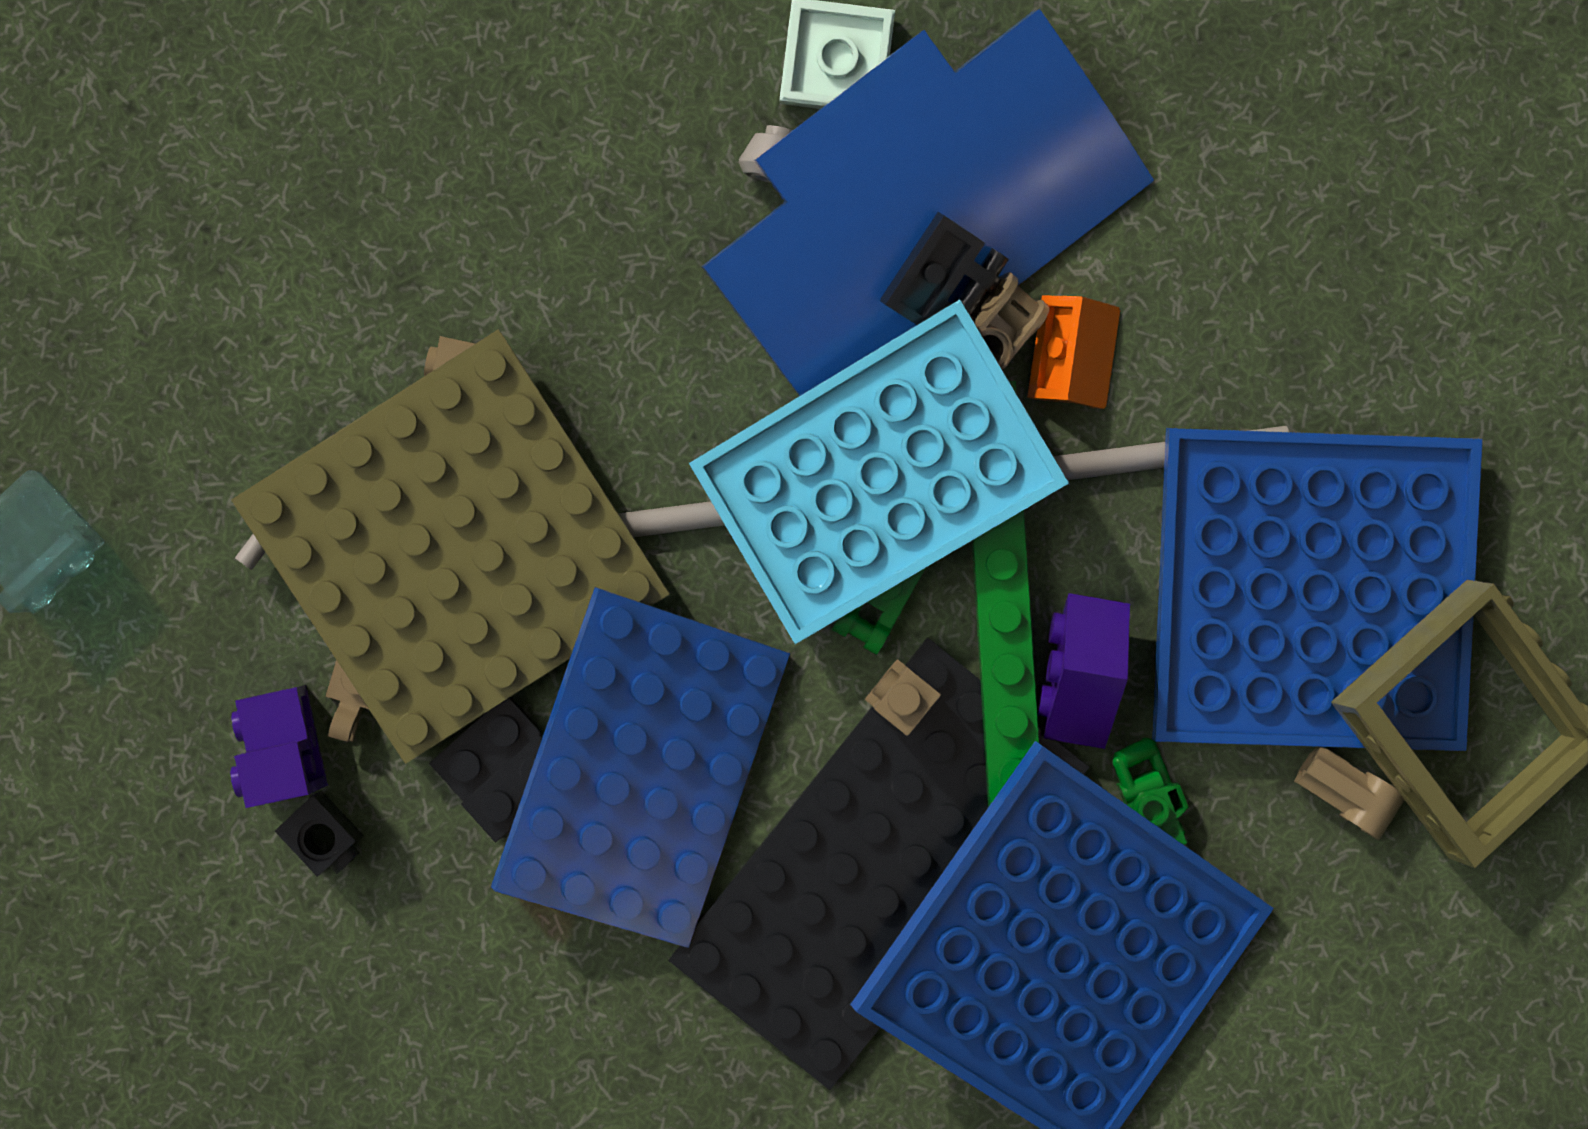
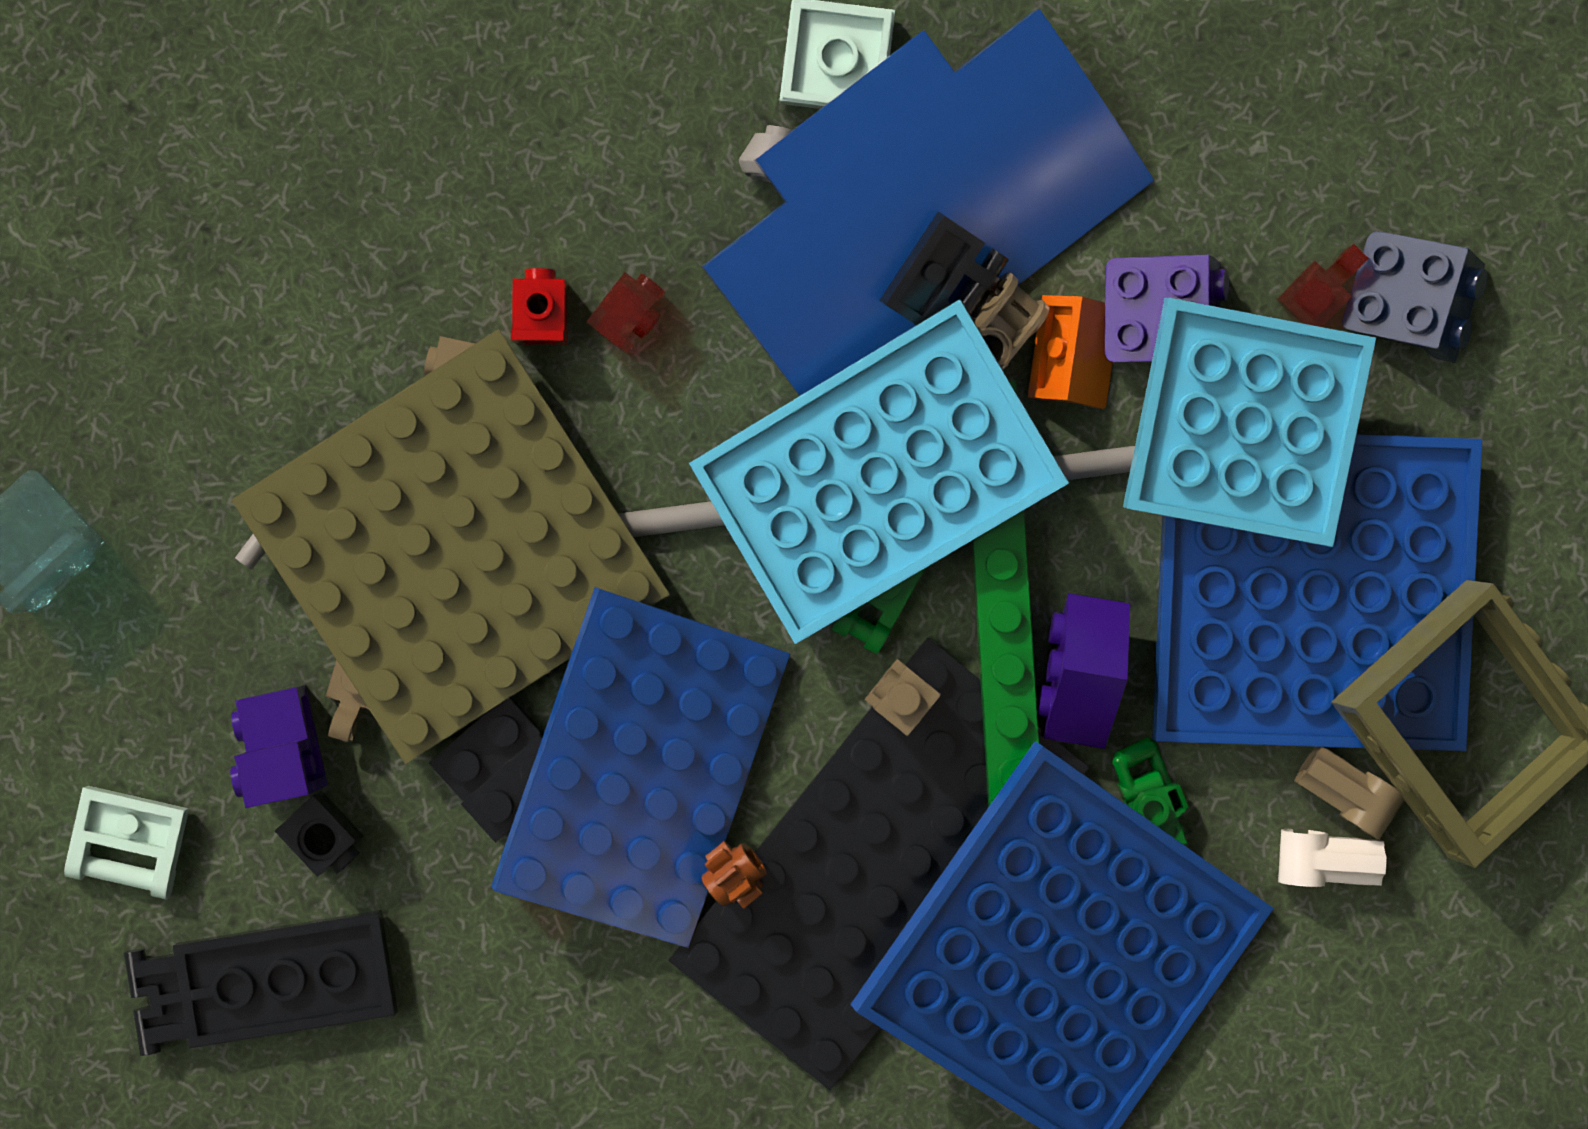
none -> light aqua plate [64,786,189,900]
none -> black hinge [124,910,398,1056]
none -> red brick [511,268,568,345]
none -> clear red brick [586,272,666,358]
none -> dark orange gear [701,841,767,909]
none -> dark purple bracket [1105,255,1229,363]
none -> medium azure plate [1123,298,1376,547]
none -> clear red plate [1276,244,1369,327]
none -> white piece [1278,829,1387,887]
none -> bracket [1342,231,1487,363]

